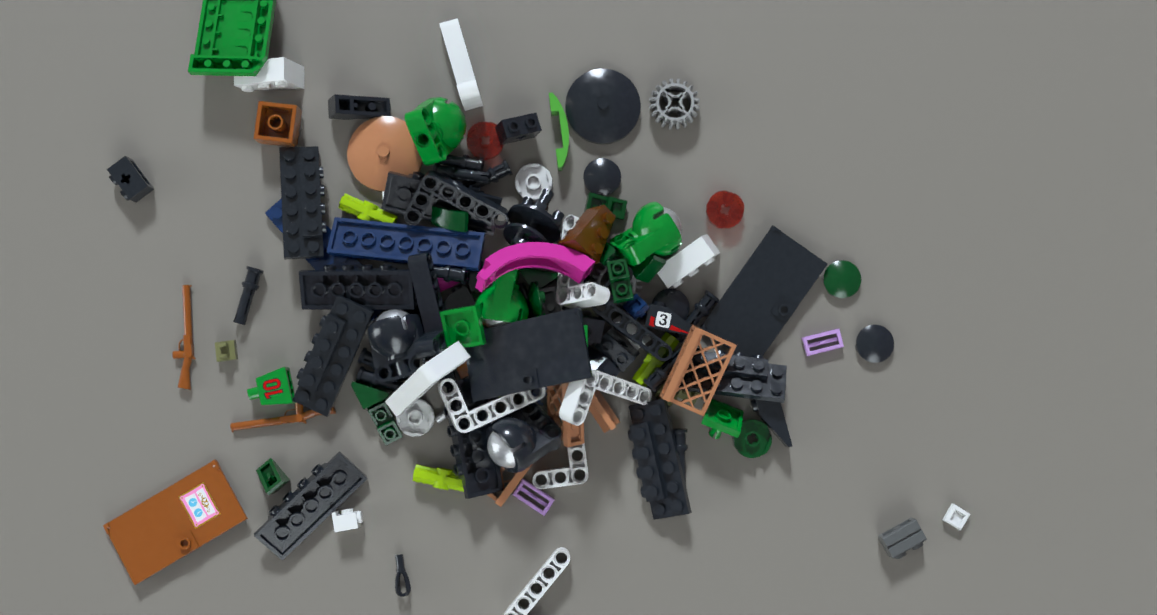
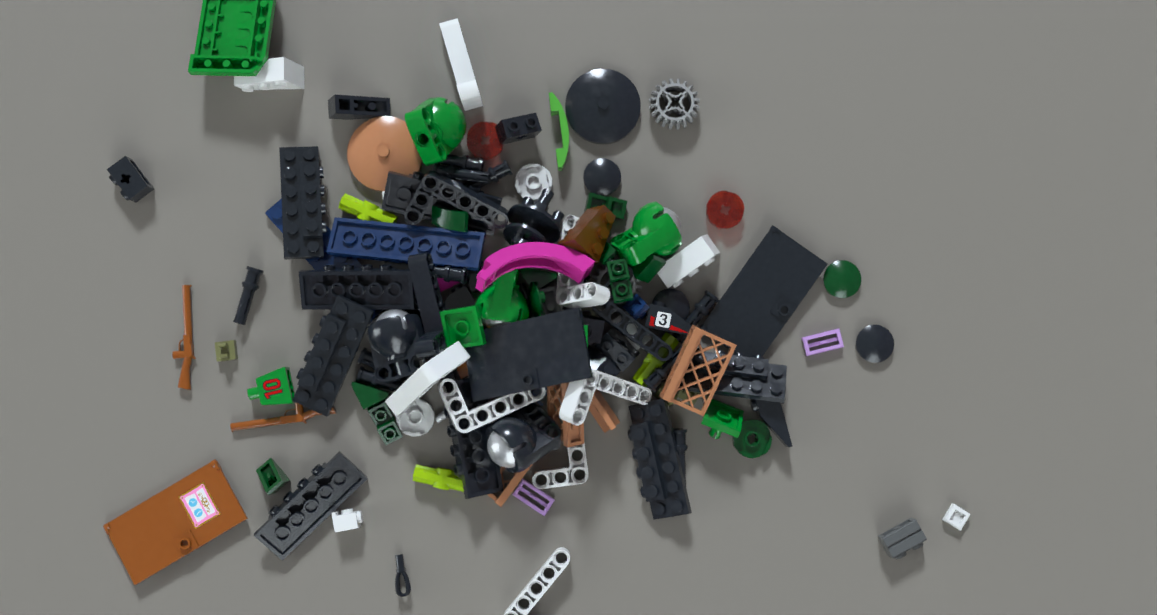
dark orange brick [254,101,302,147] -> none

